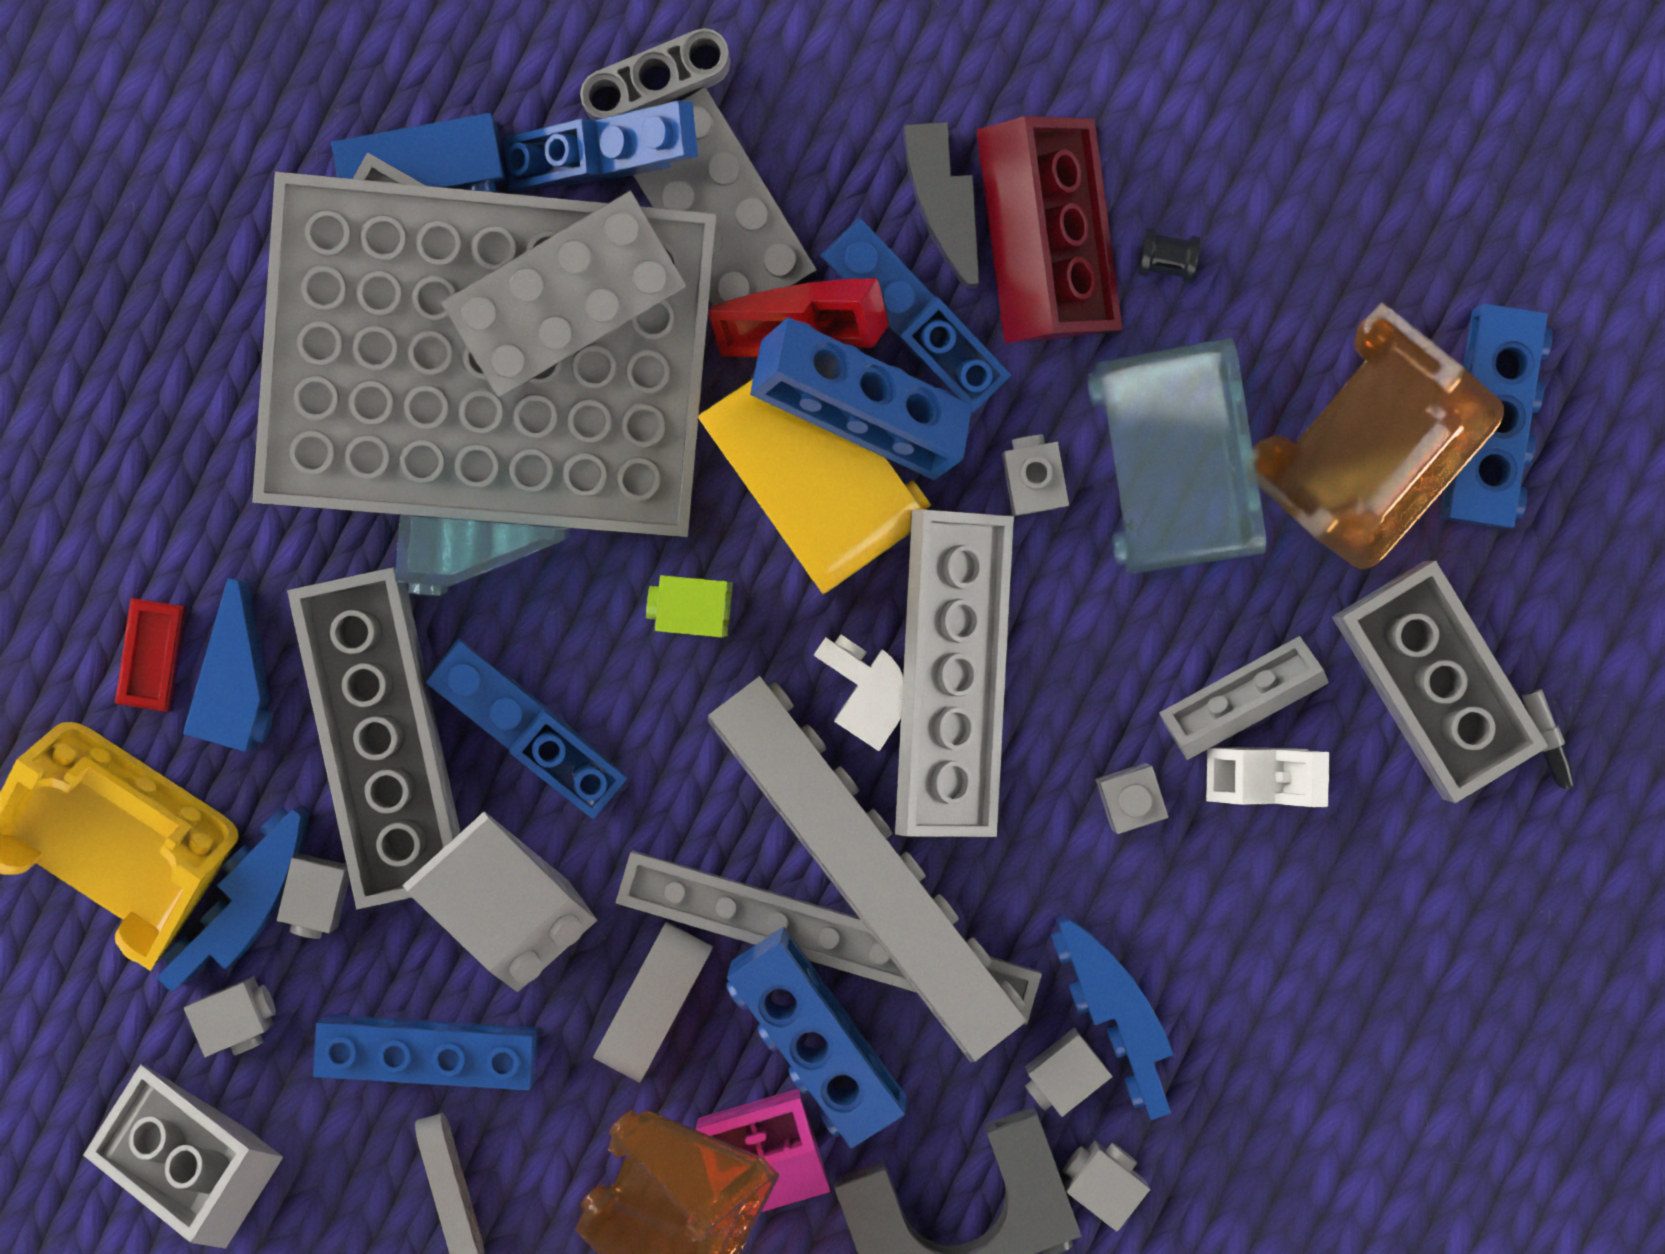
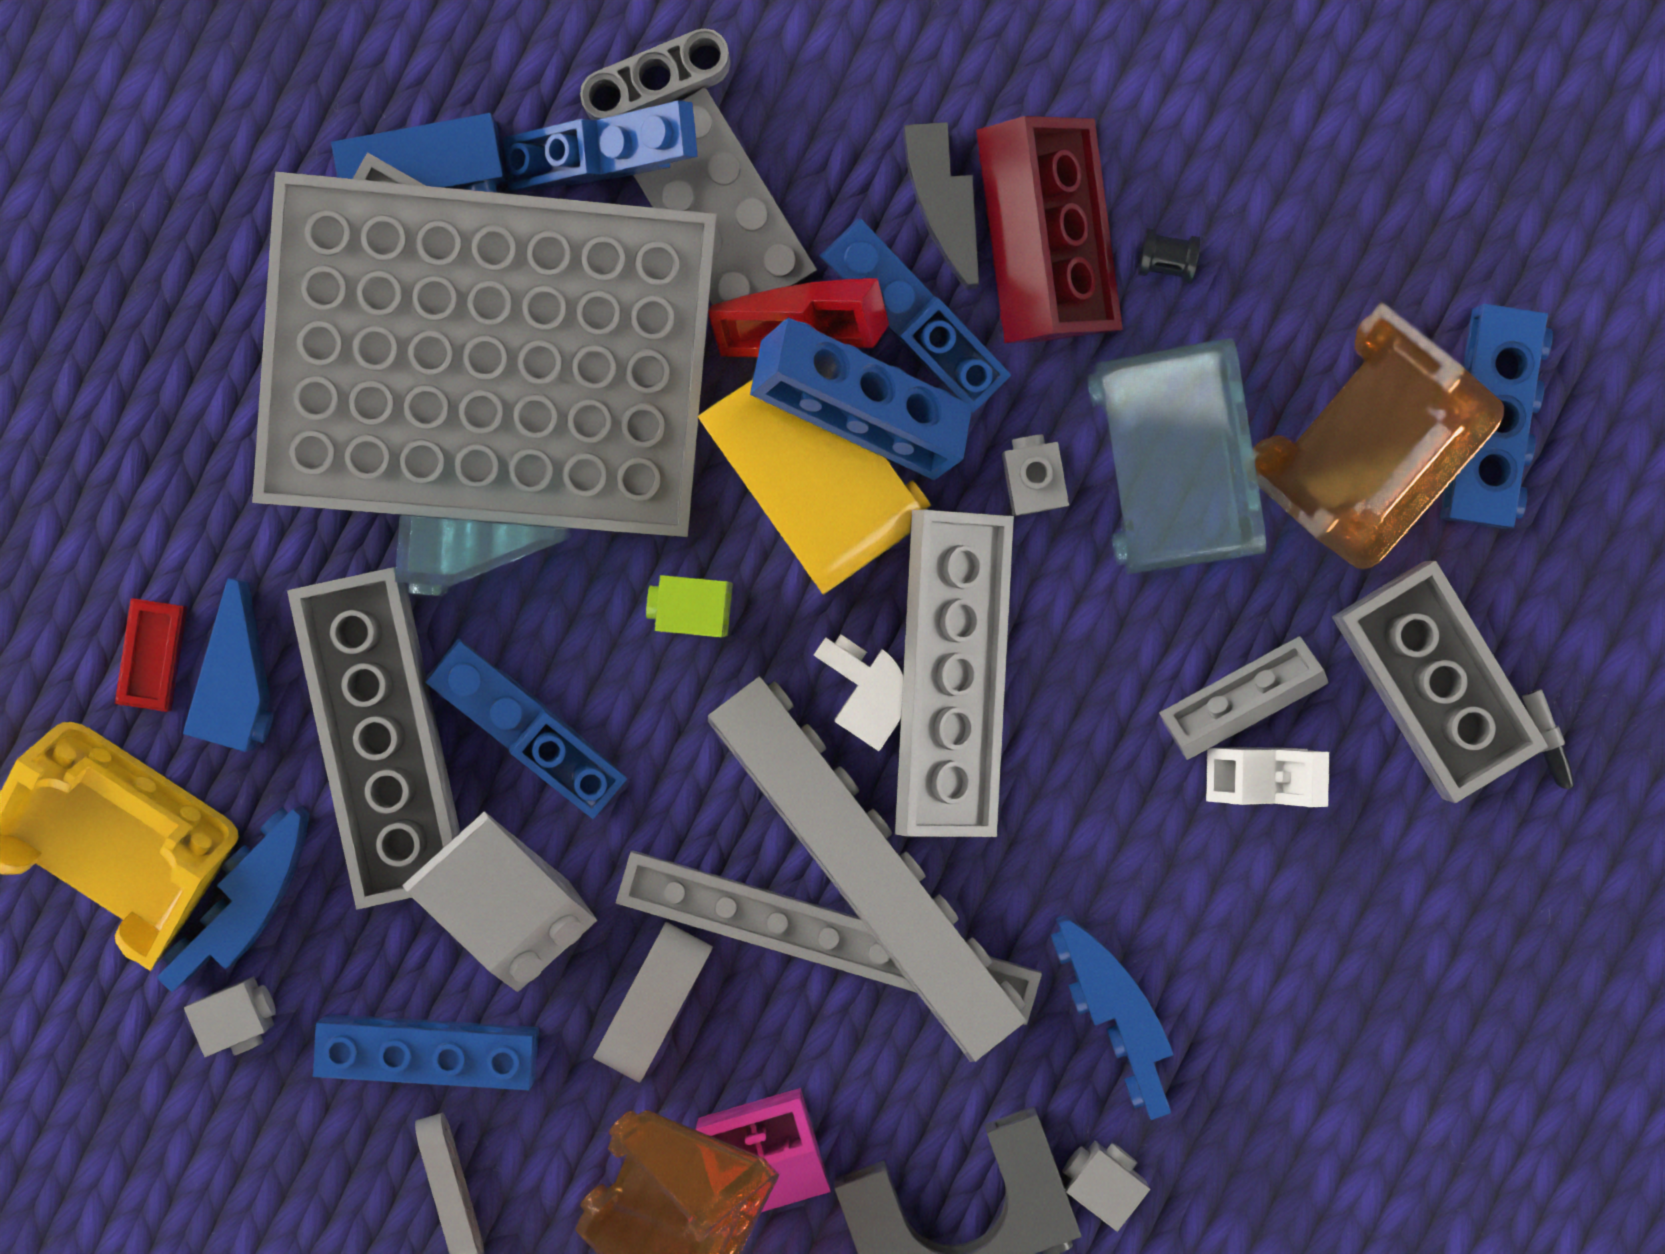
light grey slope [83,1064,283,1248] -> none
light grey brick [277,853,350,939] -> none
light grey plate [441,191,687,398] -> none
blue brick [727,927,907,1149] -> none
light grey brick [1025,1027,1113,1117] -> none
light grey brick [1095,763,1169,834] -> none

